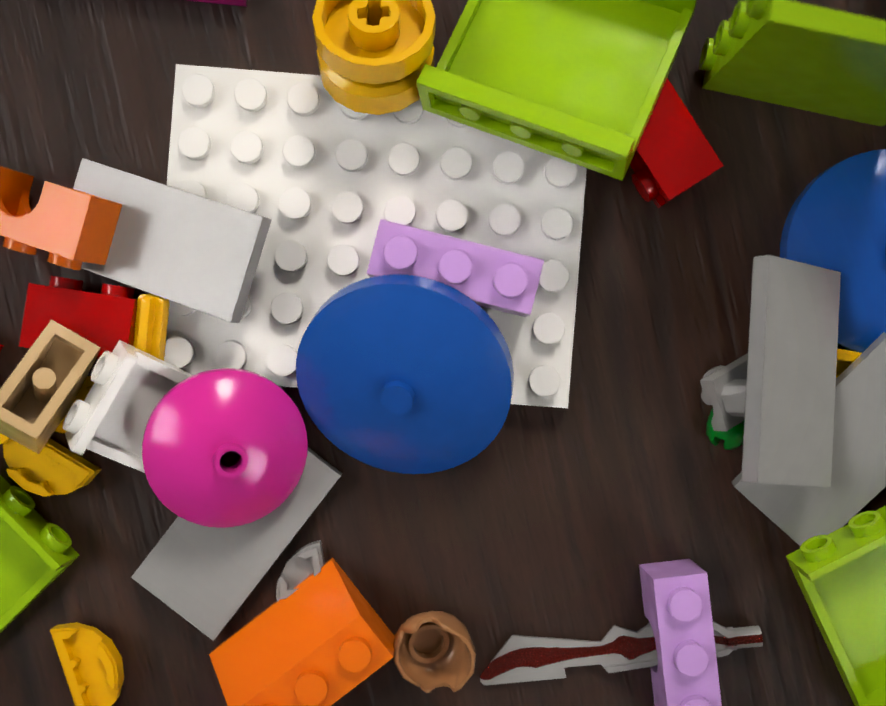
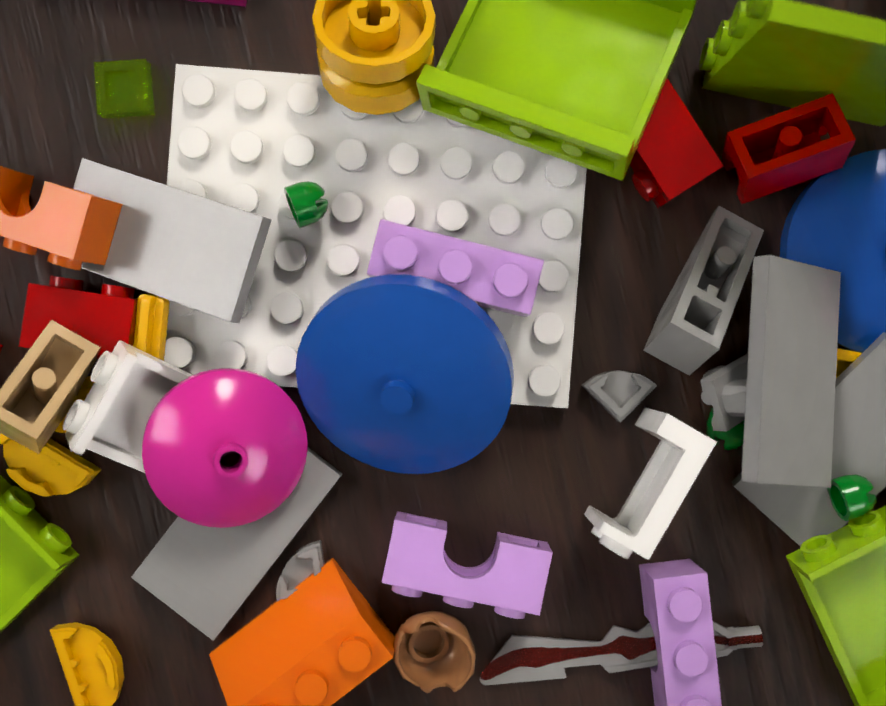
none -> clear neon green tile [94,59,154,118]
none -> green hinge [284,181,328,228]
none -> lavender arch [382,511,553,619]
none -> light grey tile [581,370,657,423]
none -> white panel [584,407,717,560]
none -> light grey slope [643,206,764,376]
none -> red brick [722,93,856,205]
none -> green hinge [828,475,876,521]

